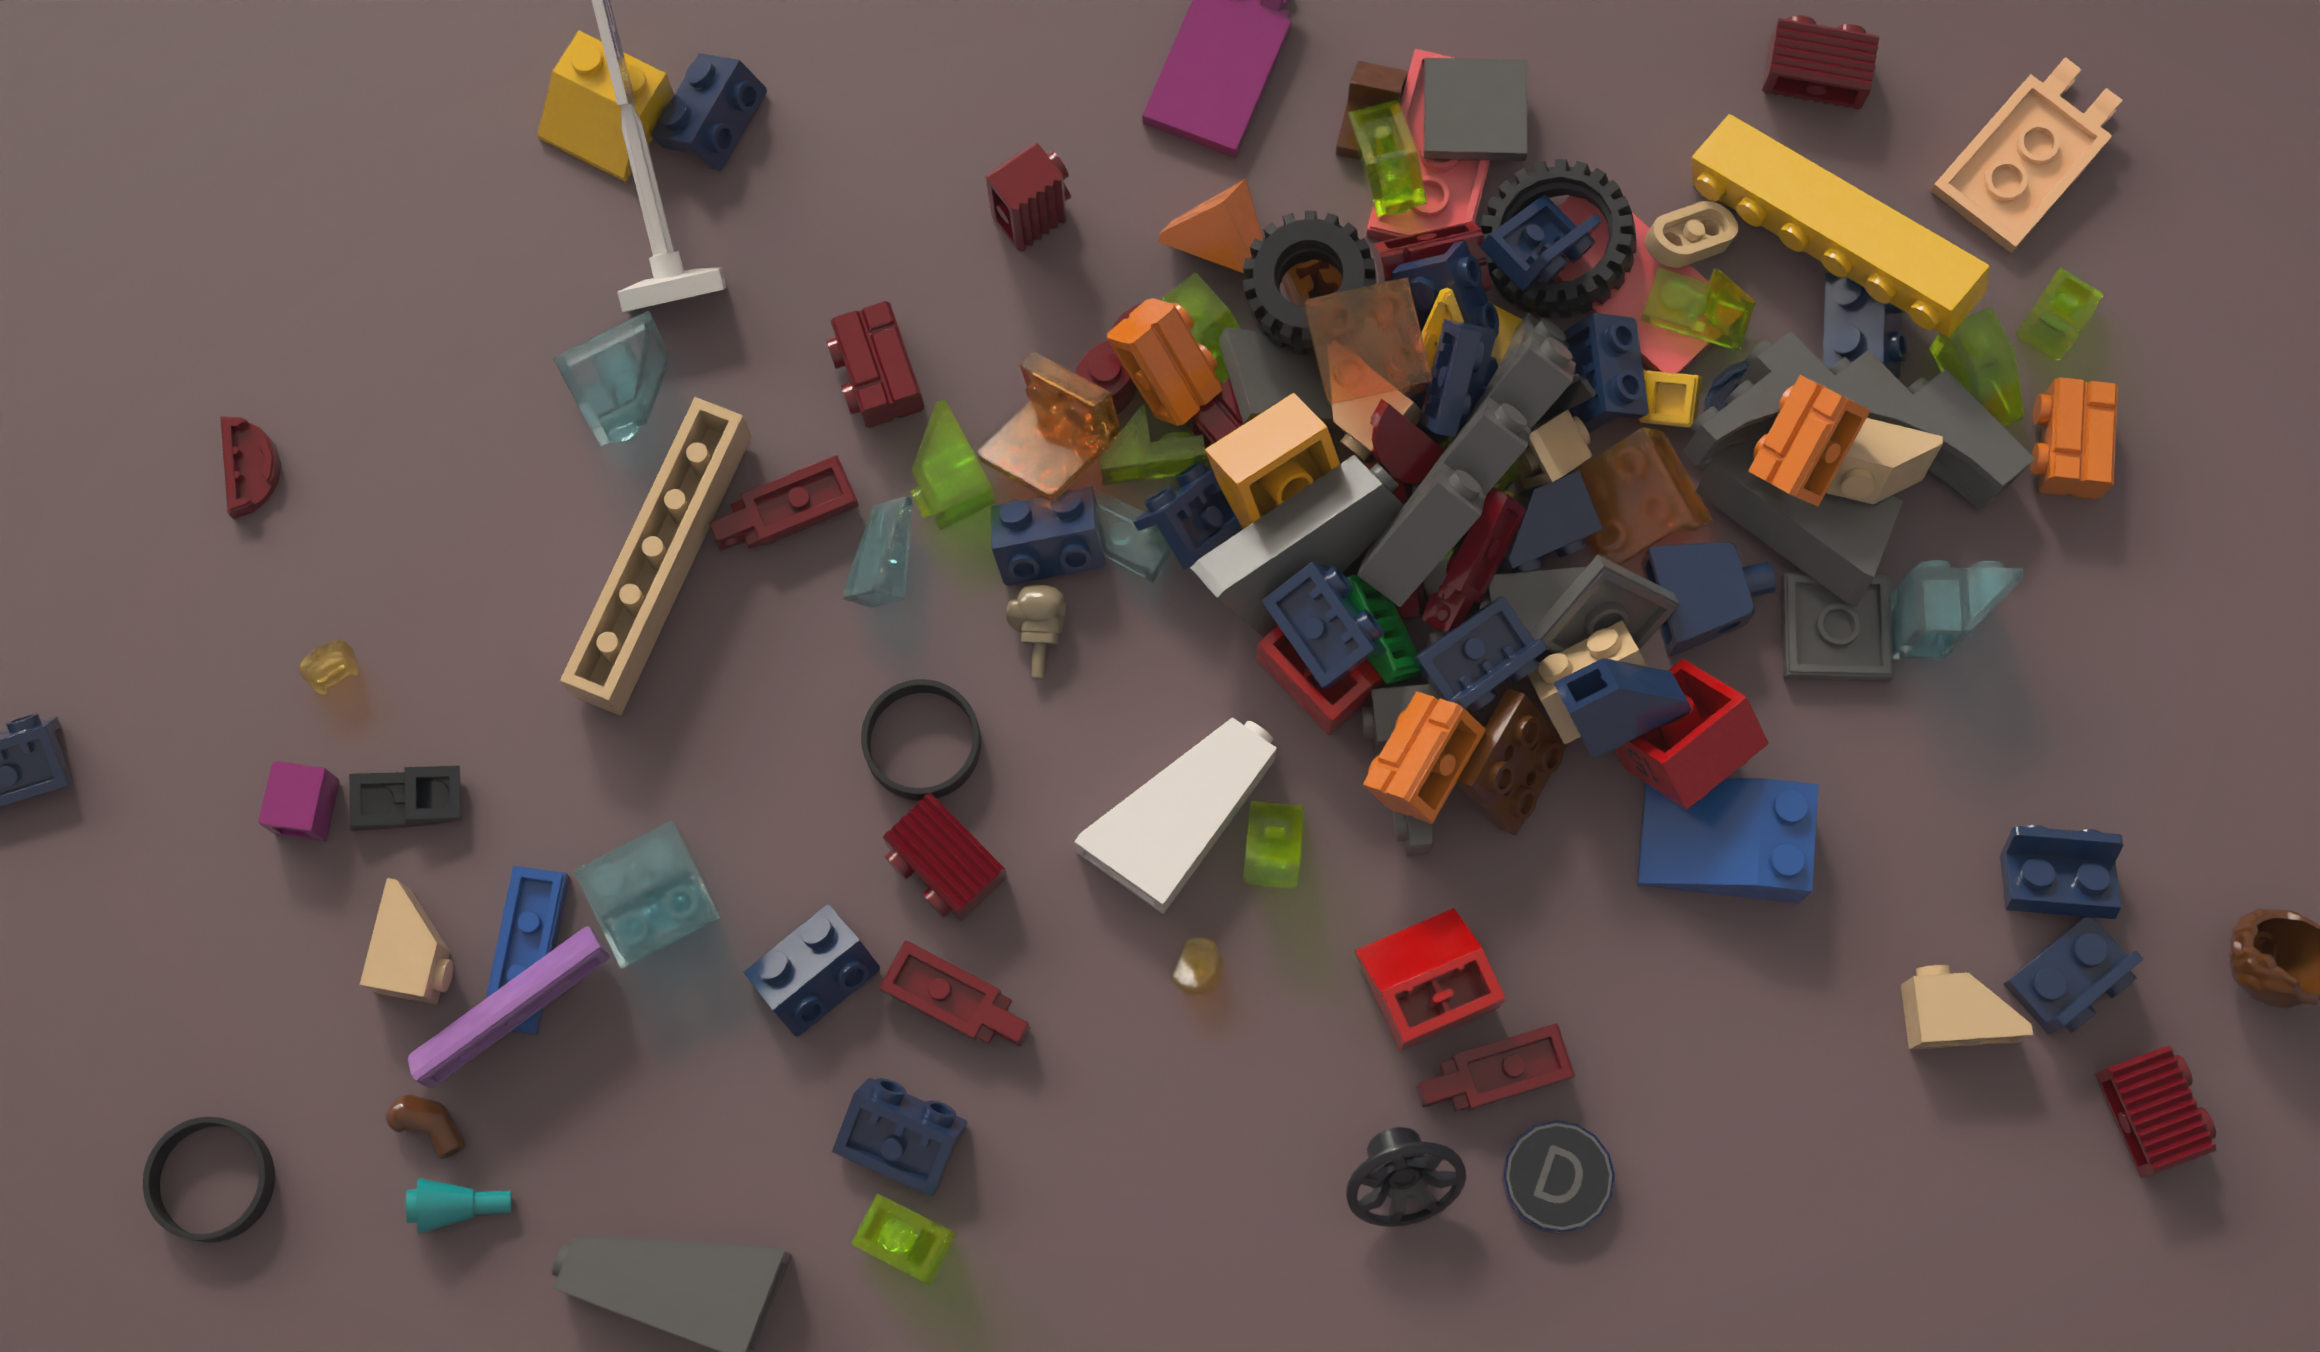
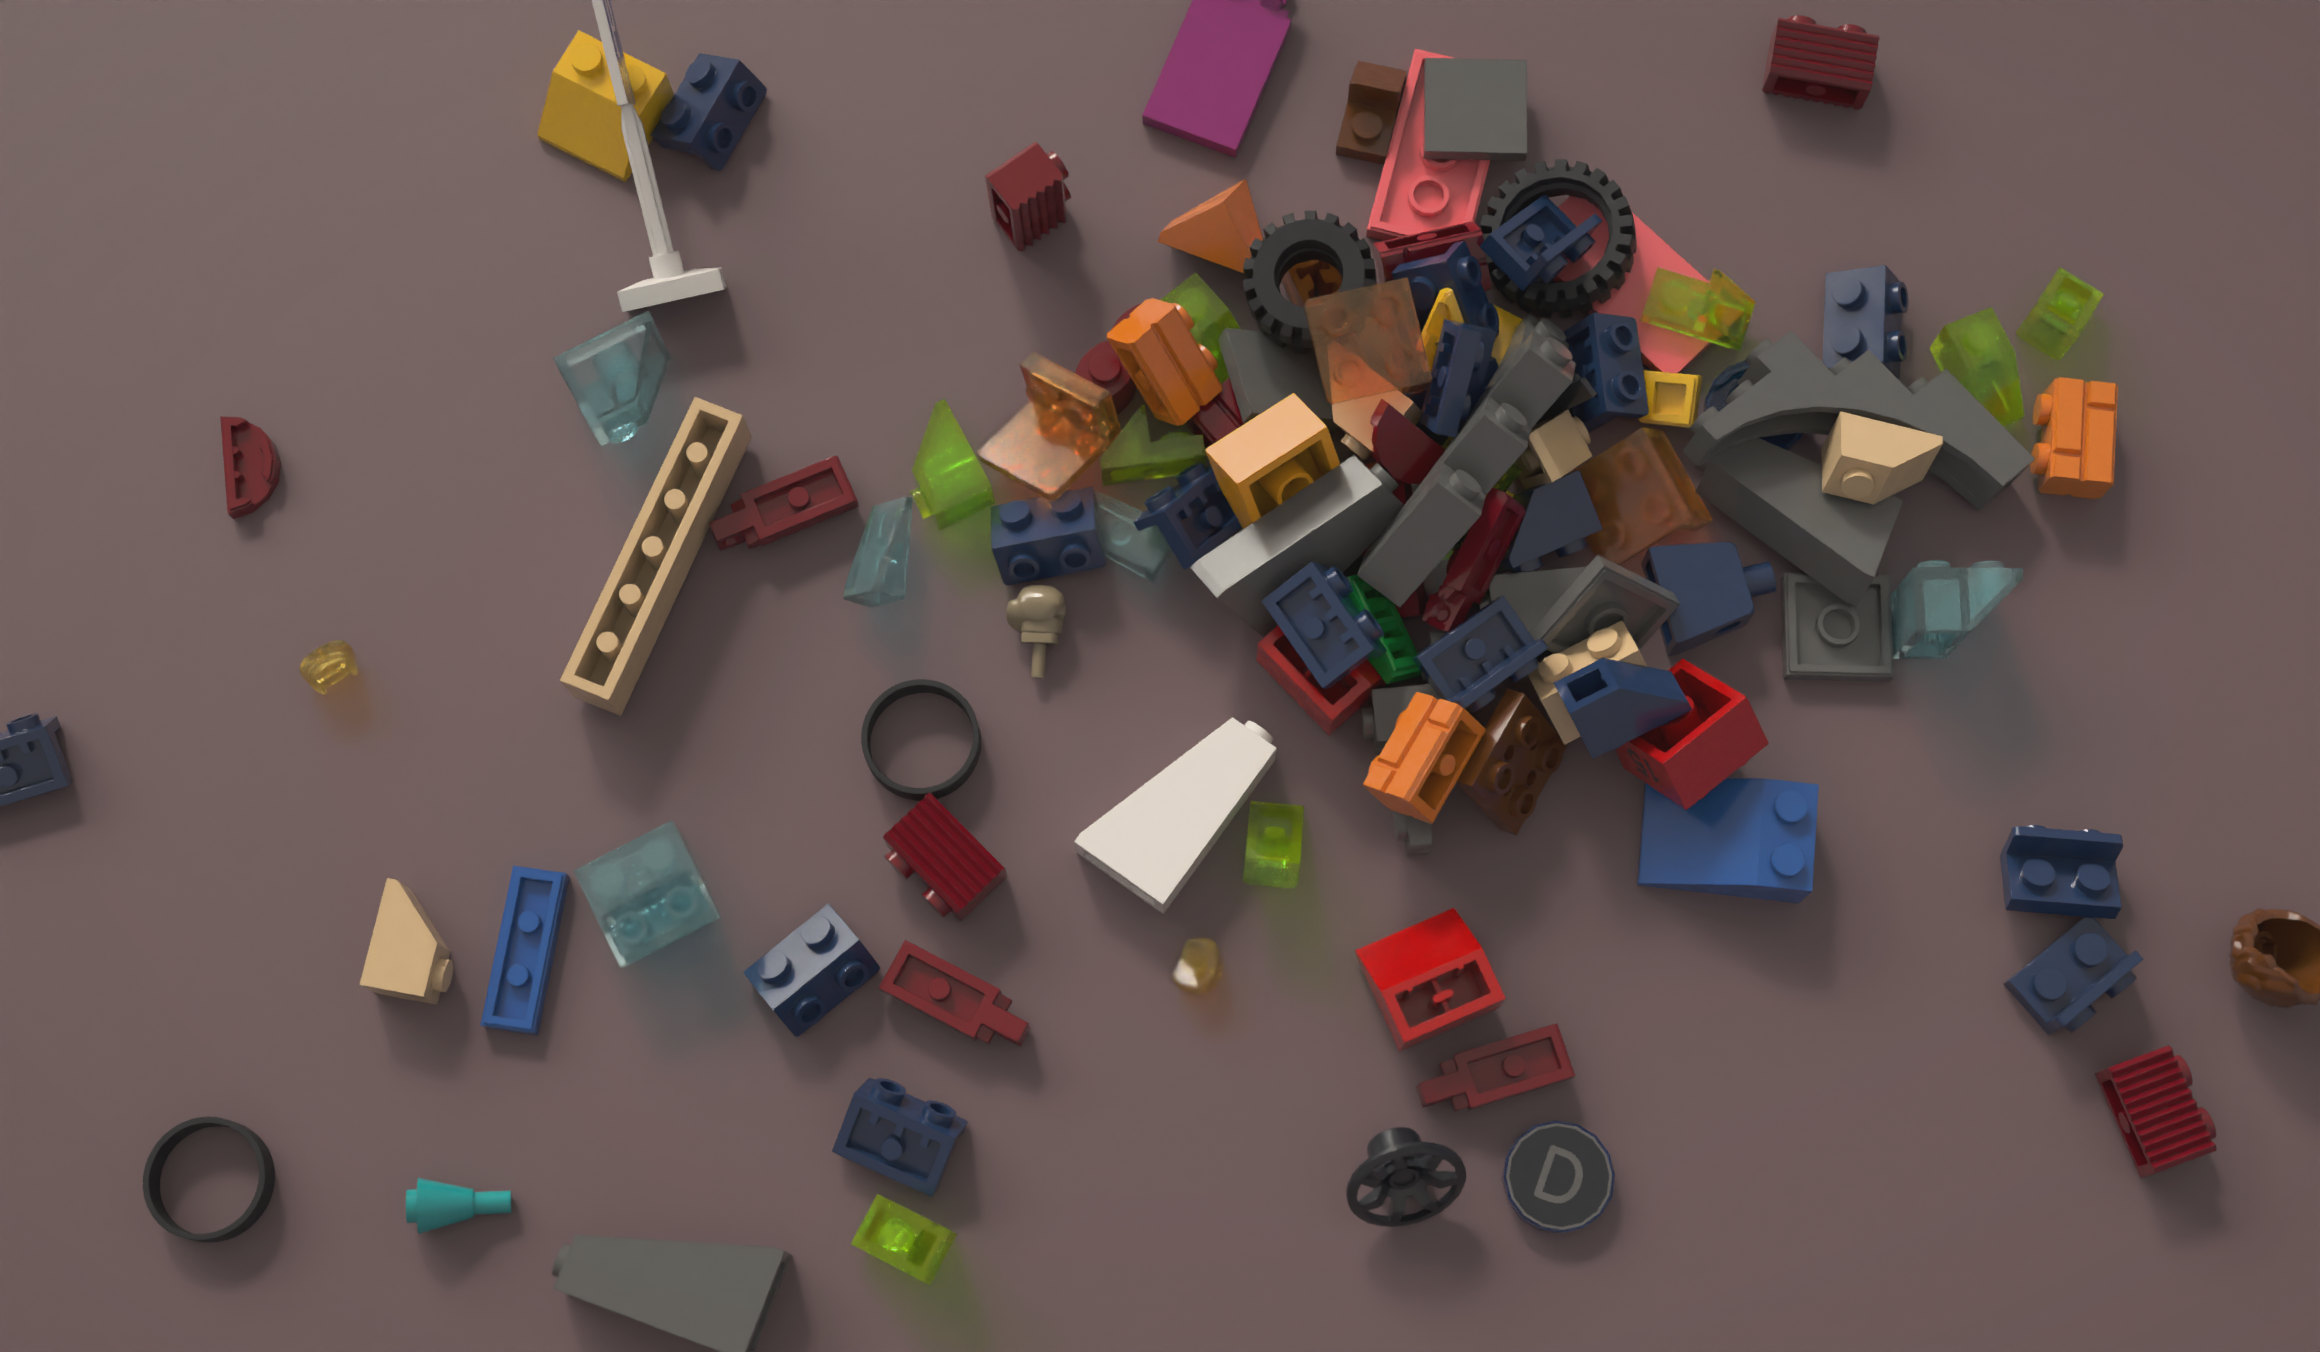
magenta panel [258,761,339,842] -> none
black slope [349,766,461,831] -> none
reddish brown arm [386,1095,465,1159] -> none
medium lavender slope [408,926,611,1088] -> none
dark red brick [826,301,925,428] -> none
clear neon green slope [1348,99,1427,217] -> none
tan plate [1645,201,1738,268] -> none
yellow brick [1691,114,1990,338] -> none
orange brick [1748,375,1871,507] -> none
tan slope [1901,965,2033,1050] -> none
light nougat tile [1930,57,2123,254] -> none

